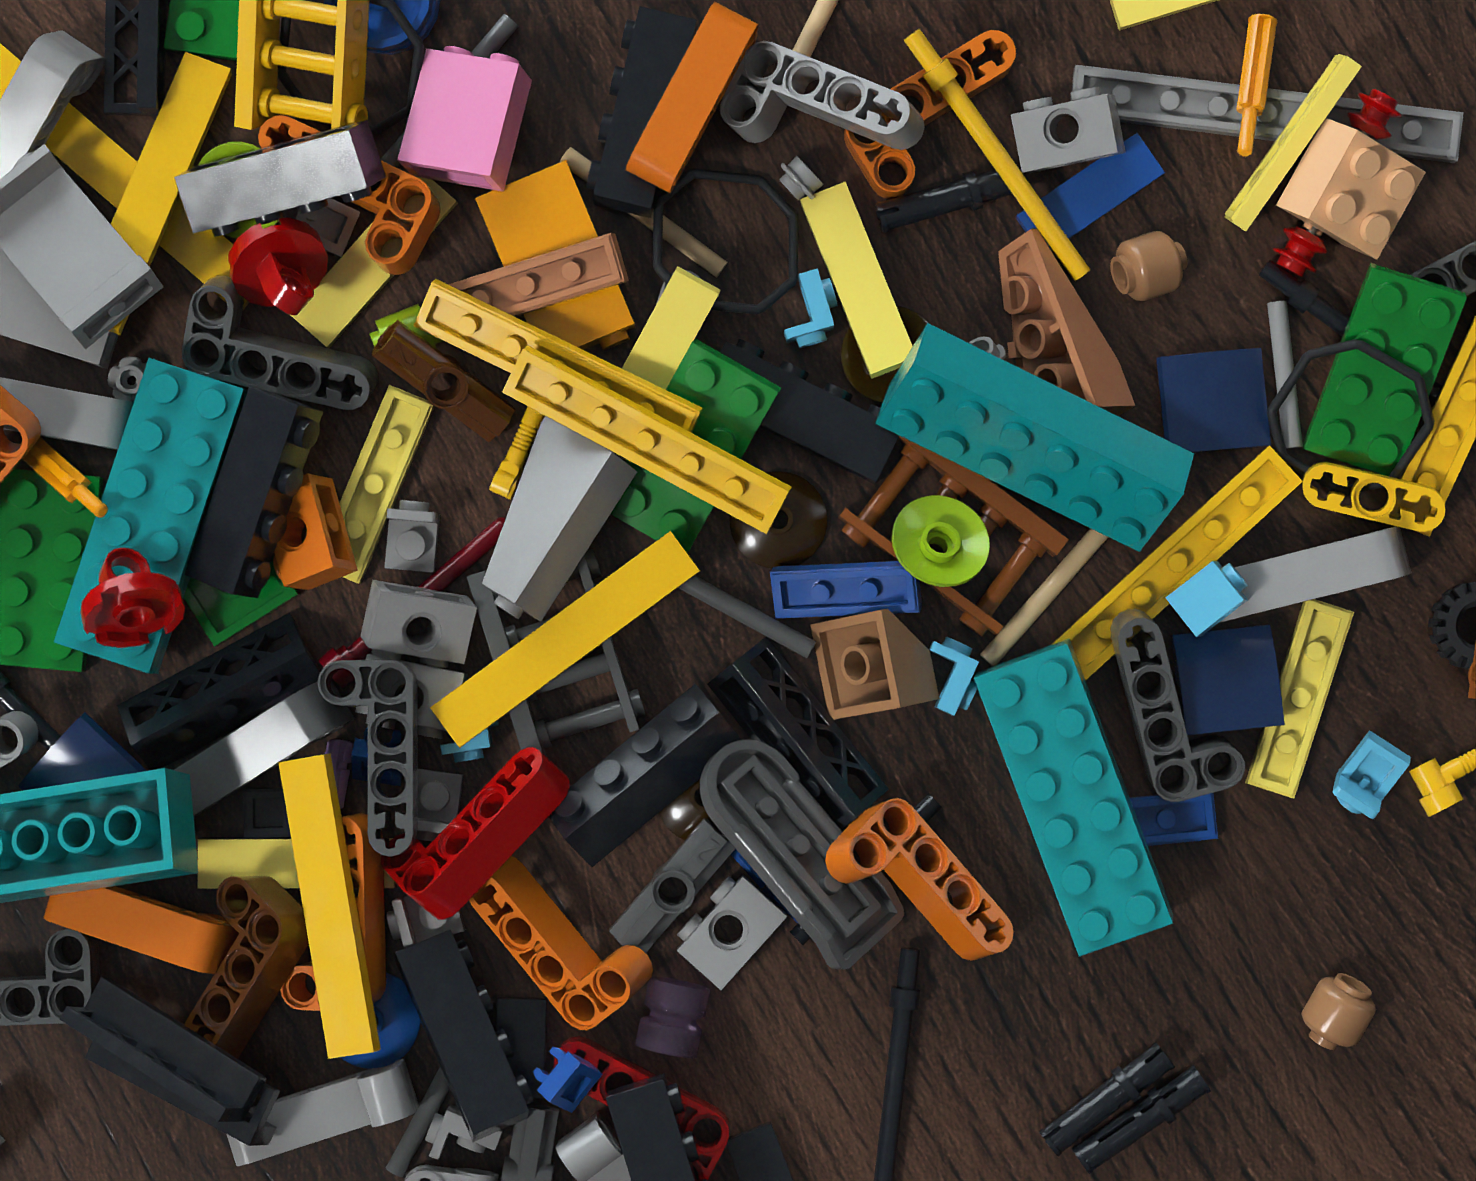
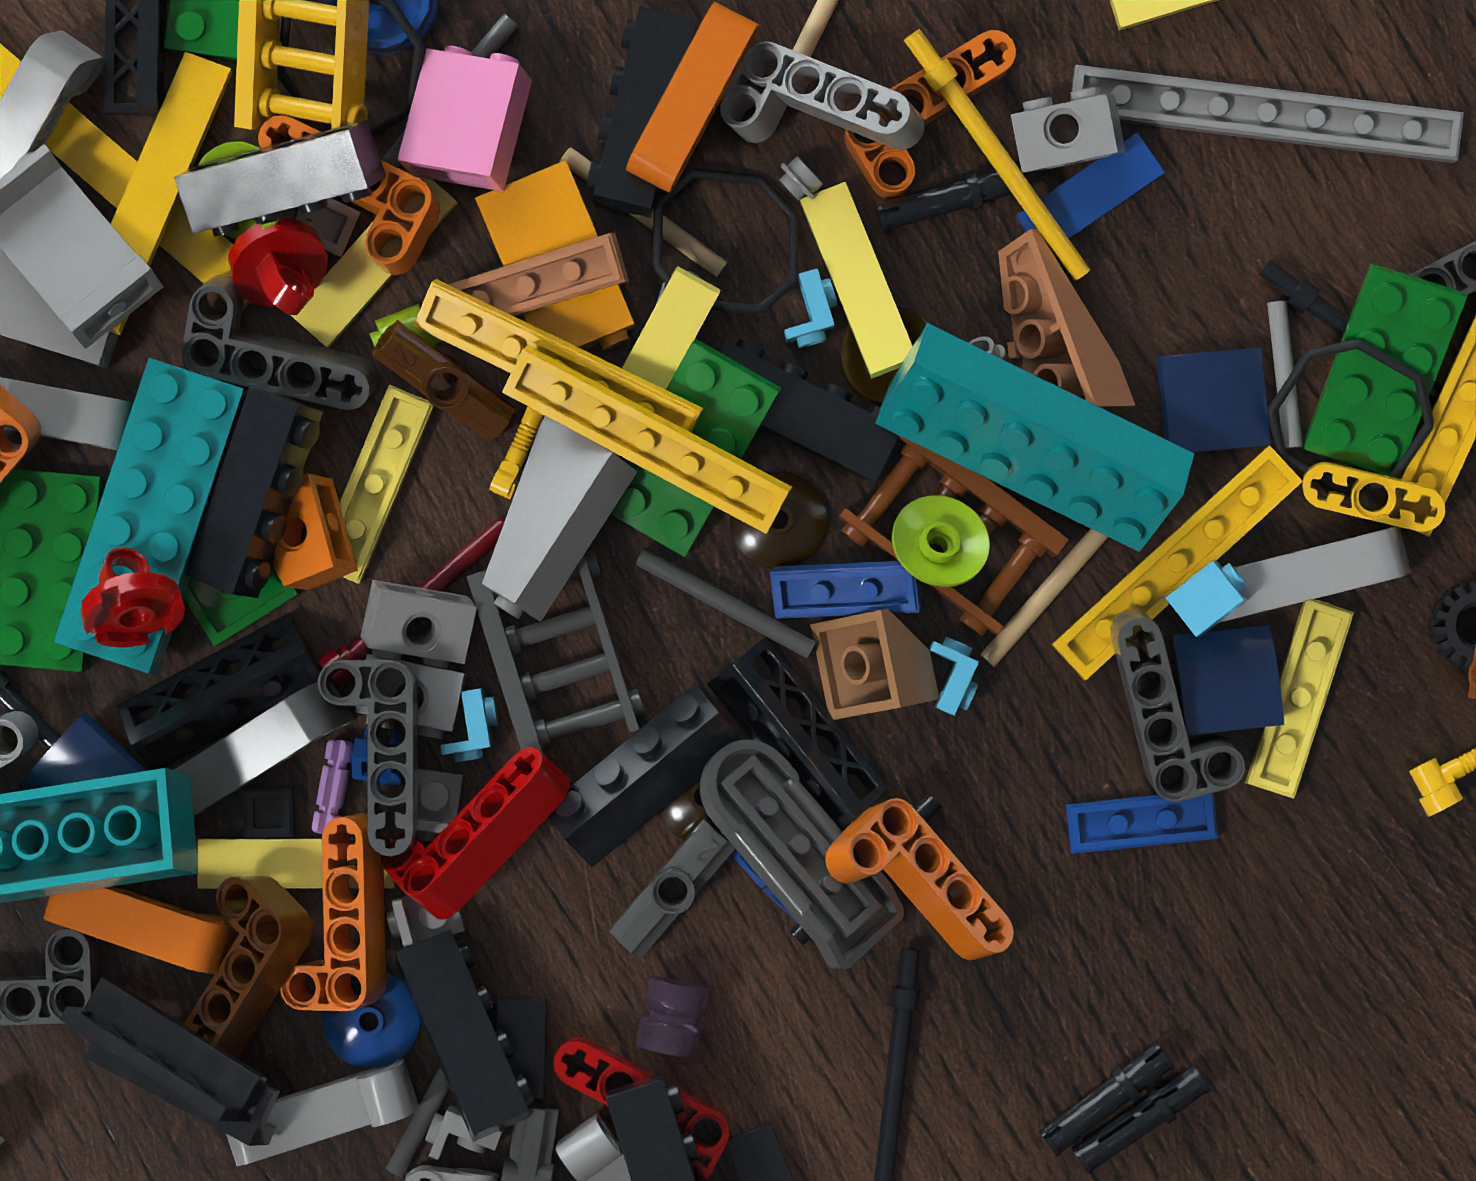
light orange axle [21,437,108,518] -> none
light grey plate [108,356,147,402] -> none
yellow tile [278,753,381,1059] -> none
light grey bracket [385,500,440,573] -> none
yellow tile [430,531,700,748] -> none
orange beam [469,856,653,1030] -> none
blue tile [533,1047,603,1113] -> none
light grey brick [677,874,787,990] -> none
teal brick [974,638,1173,956] -> none
medium nougat head [1110,231,1187,301] -> none
light yellow tile [1225,54,1362,231] -> none
light orange axle [1236,14,1278,156] -> none
light nougat brick [1272,89,1426,277] -> none
medium nougat head [1302,973,1376,1050] -> none
medium azure bracket [1333,730,1411,819] -> none

